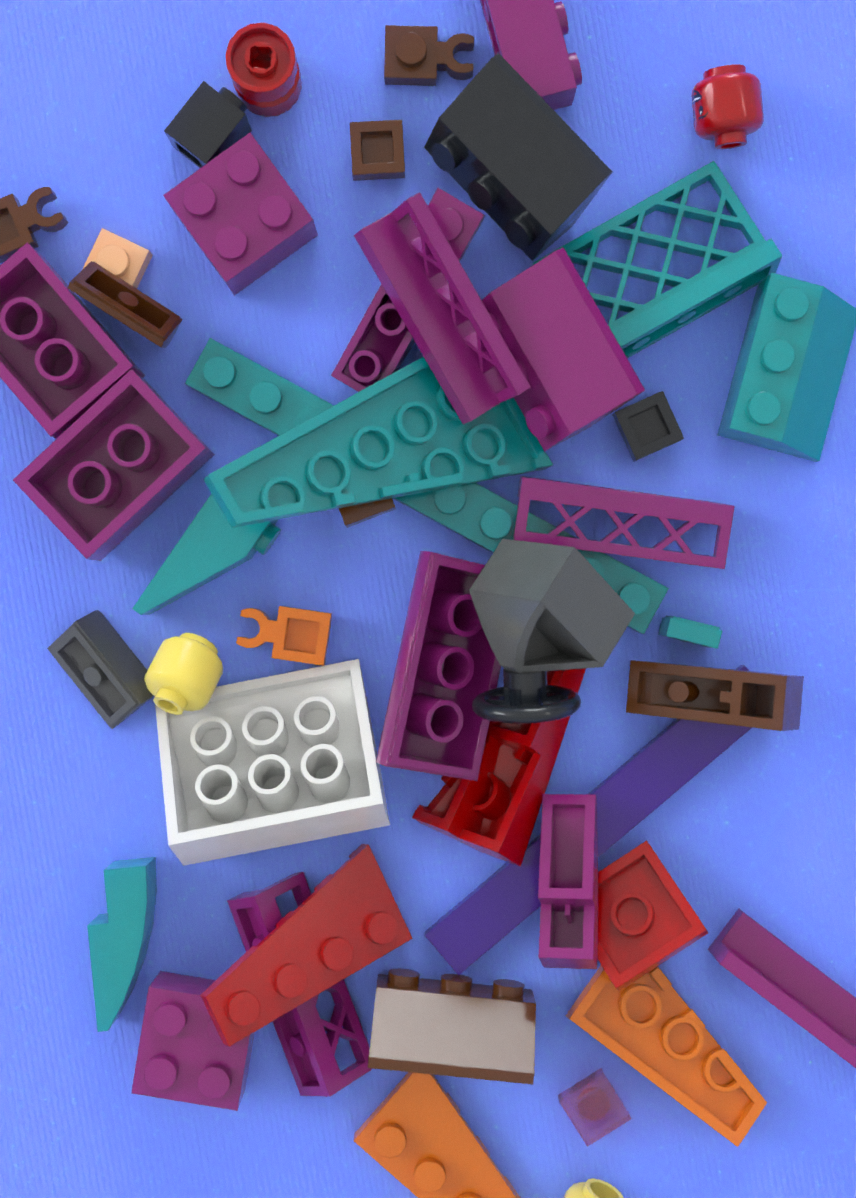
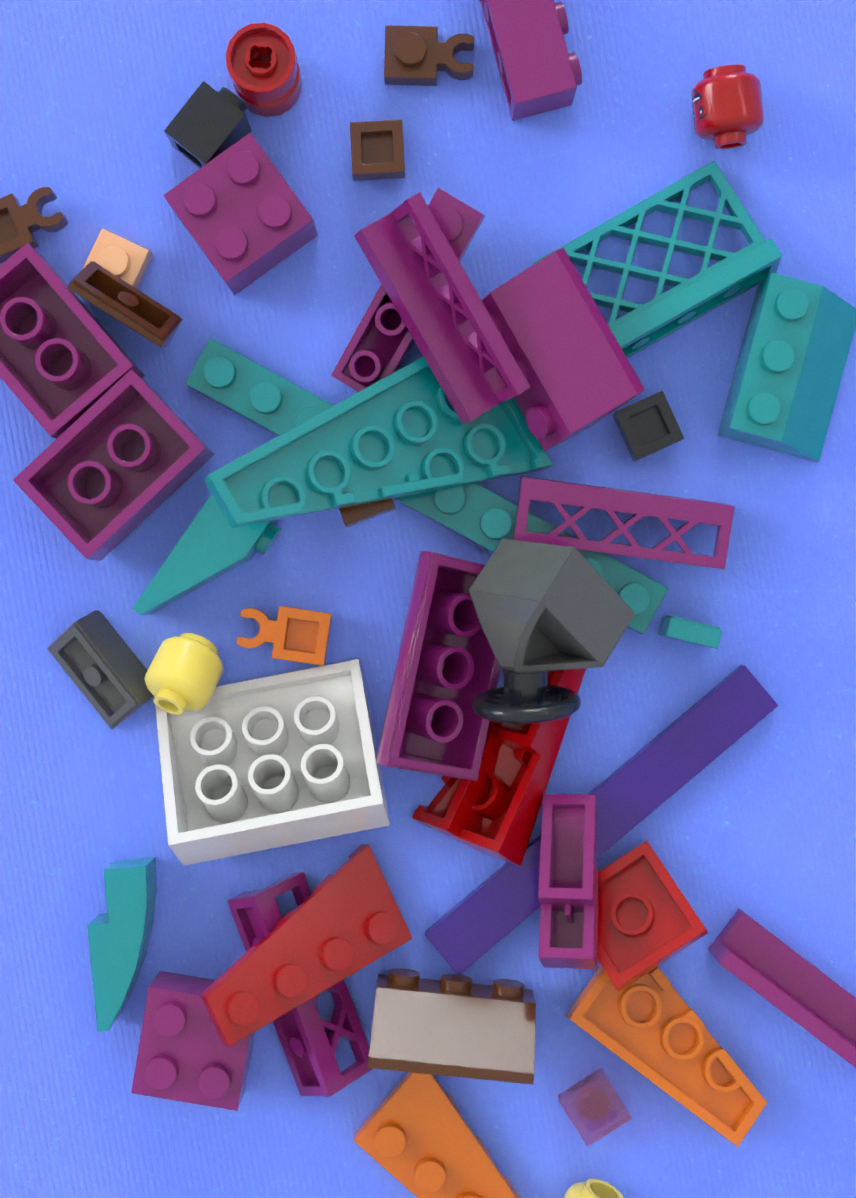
black slope [424,53,612,261] -> none
reddish brown slope [626,660,804,731] -> none

